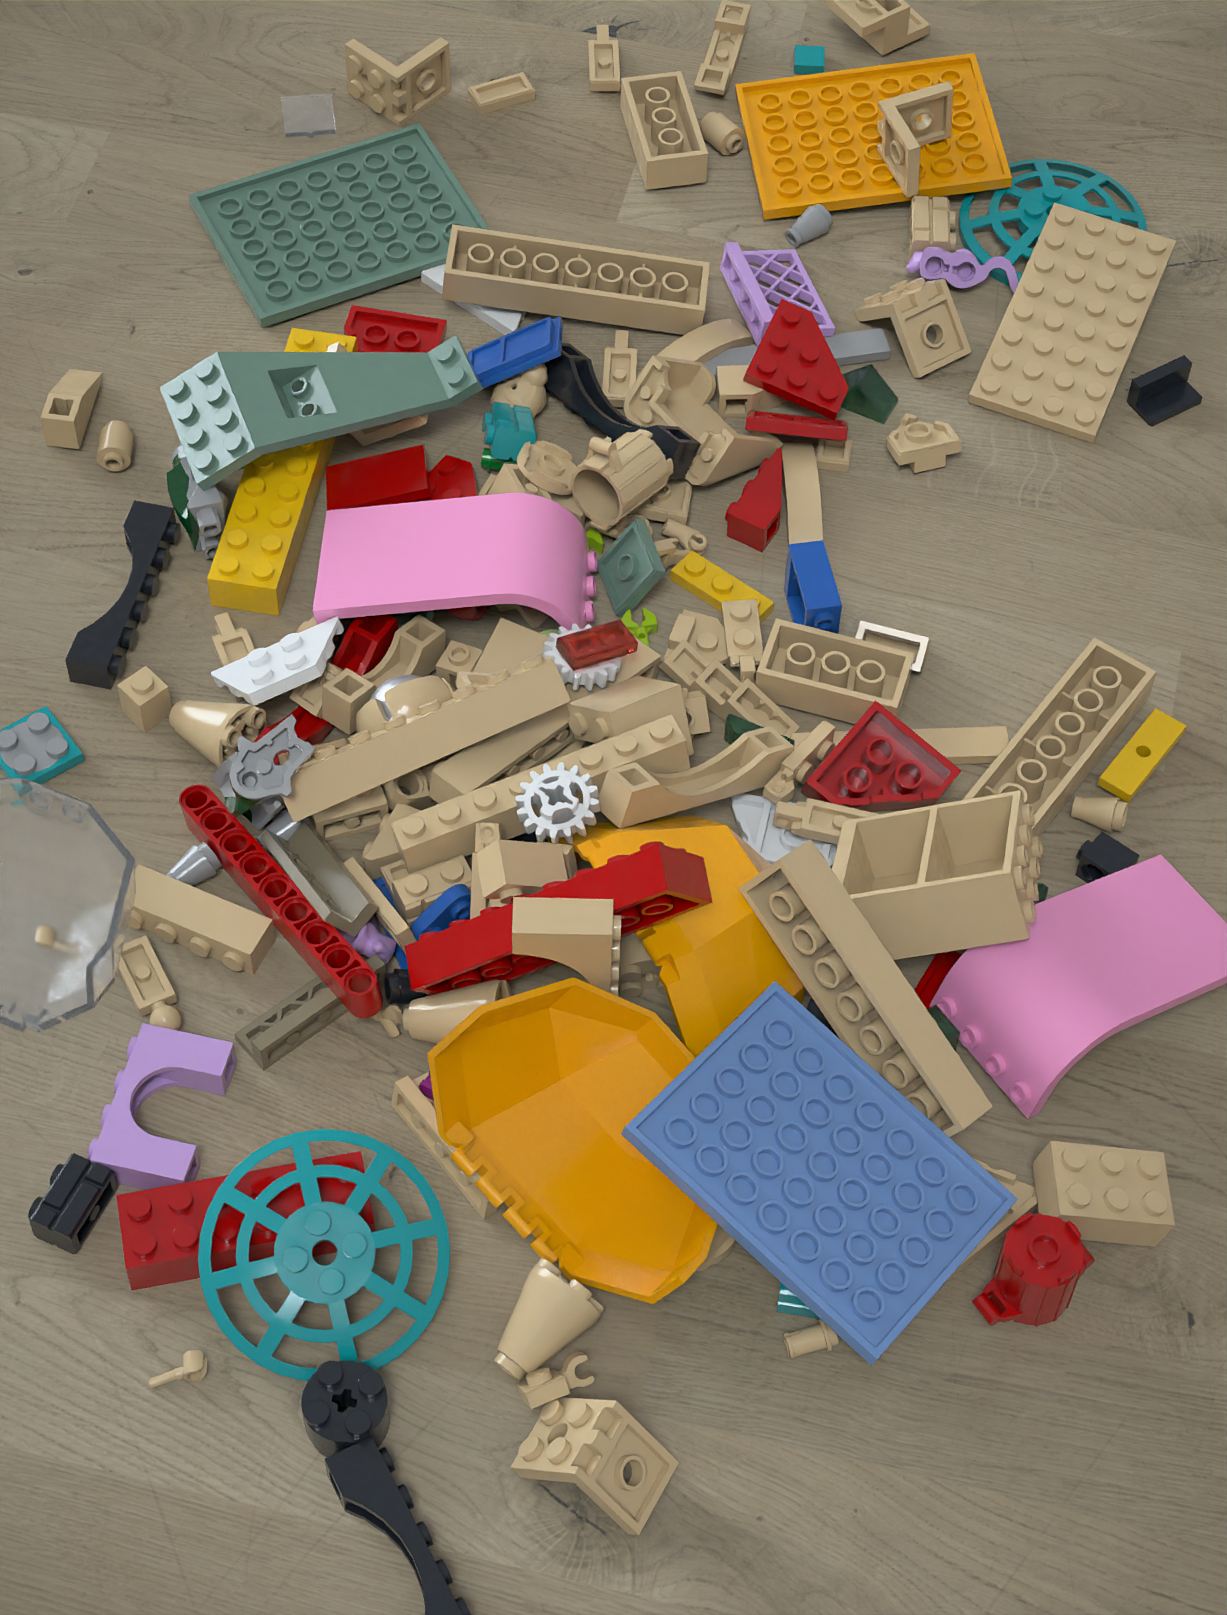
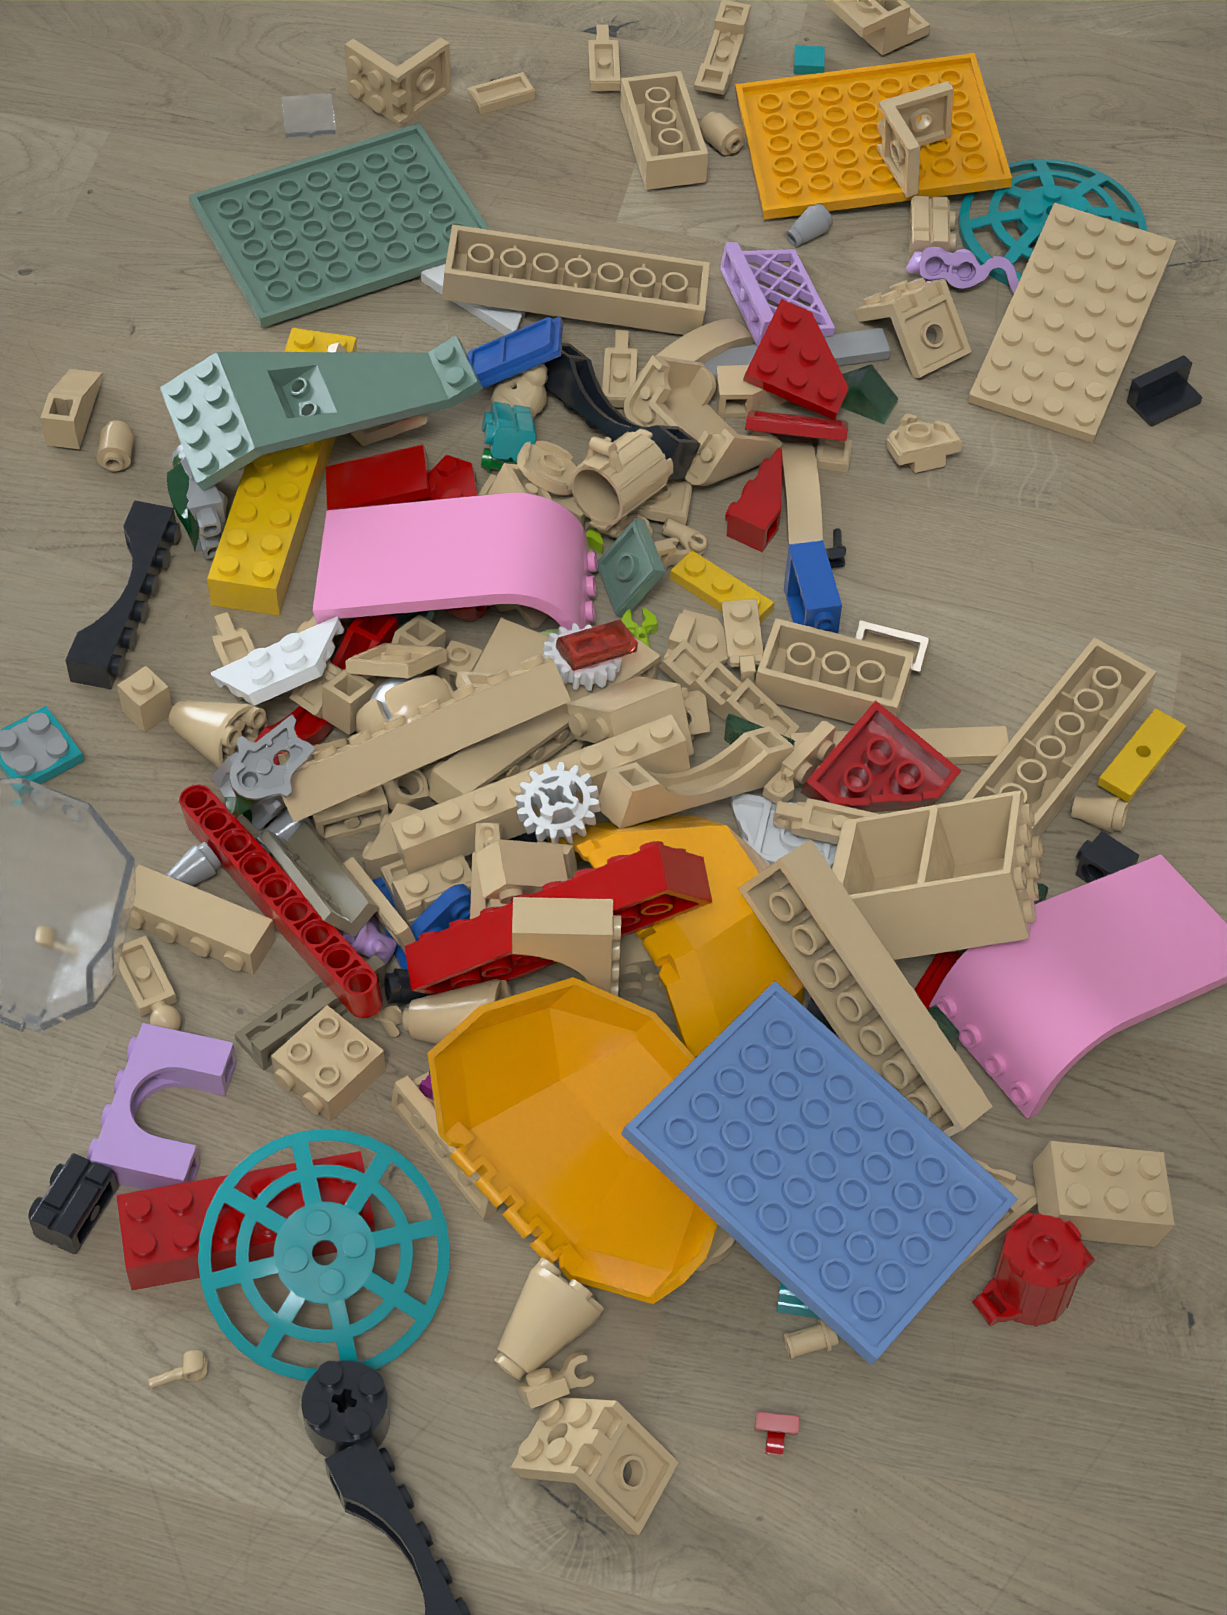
red plate [344,305,447,353] -> none
none -> tan brick [271,1005,386,1122]
none -> tan plate [345,643,447,679]
none -> tile [754,1411,800,1455]
none -> black hand [826,528,846,569]

